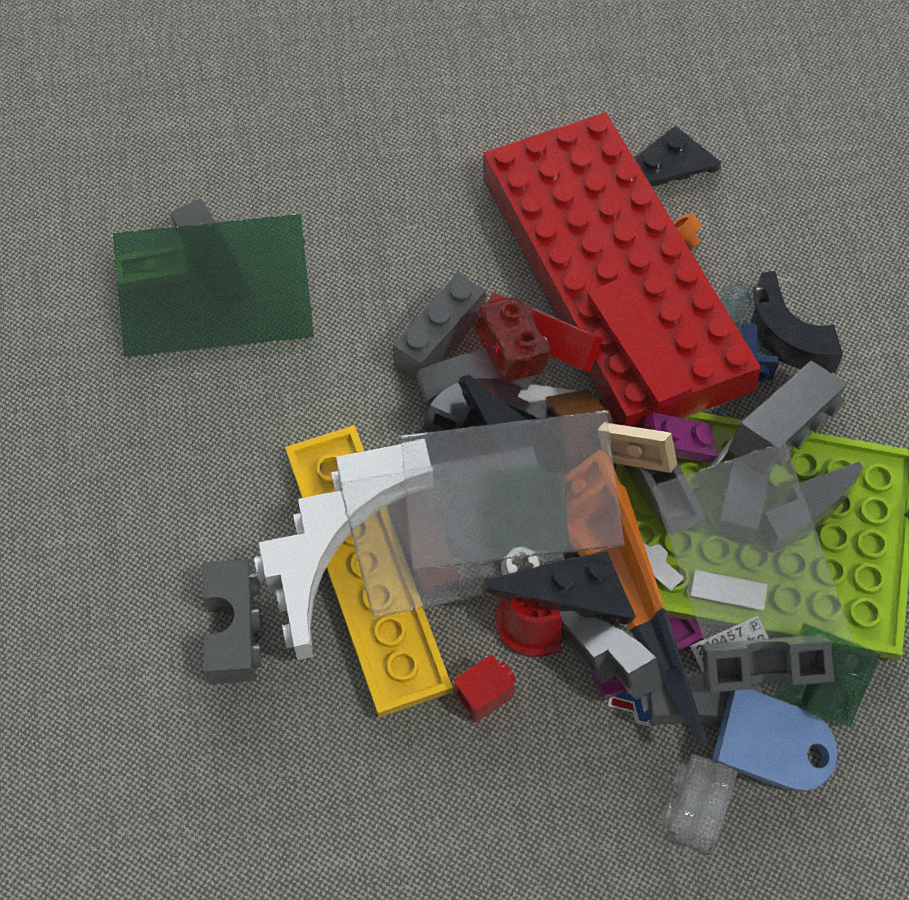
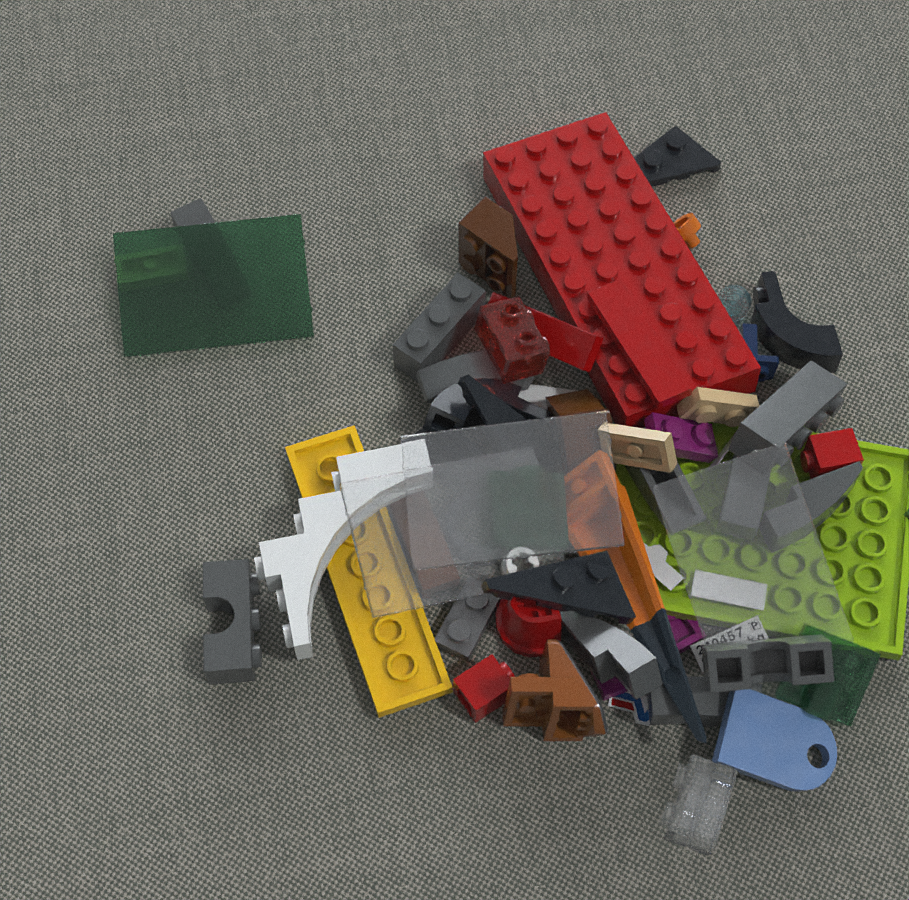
none -> flat silver plate [435,577,501,662]
none -> reddish brown slope [459,196,518,299]
none -> dark orange piece [502,639,608,741]
none -> tan plate [676,387,760,427]
none -> red brick [800,428,864,479]

